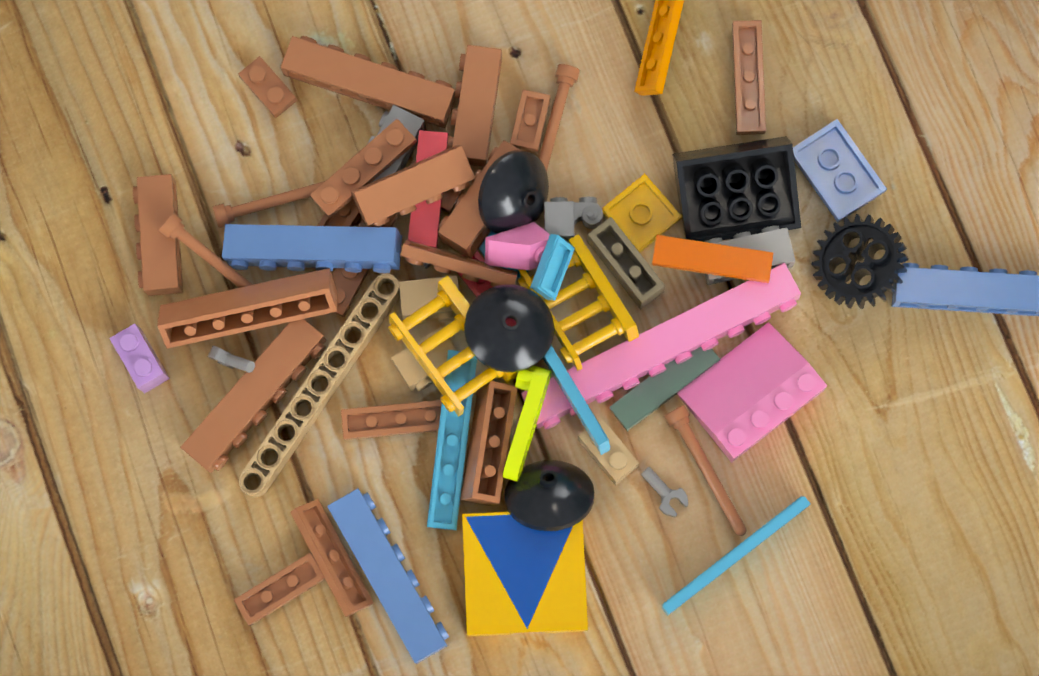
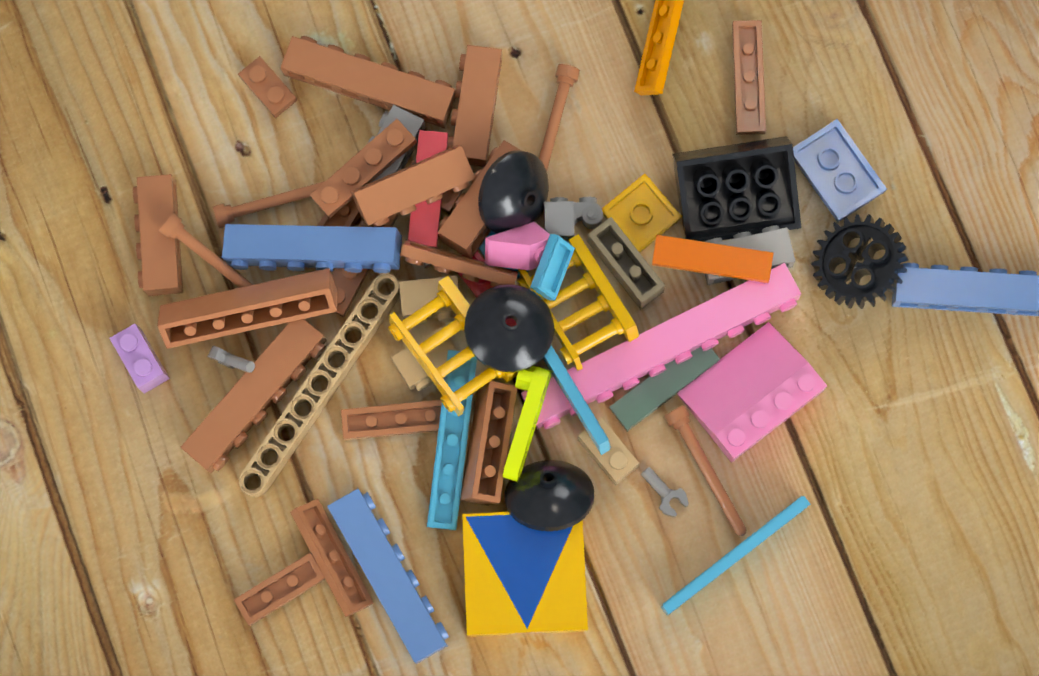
nougat plate [510,89,551,153] -> none

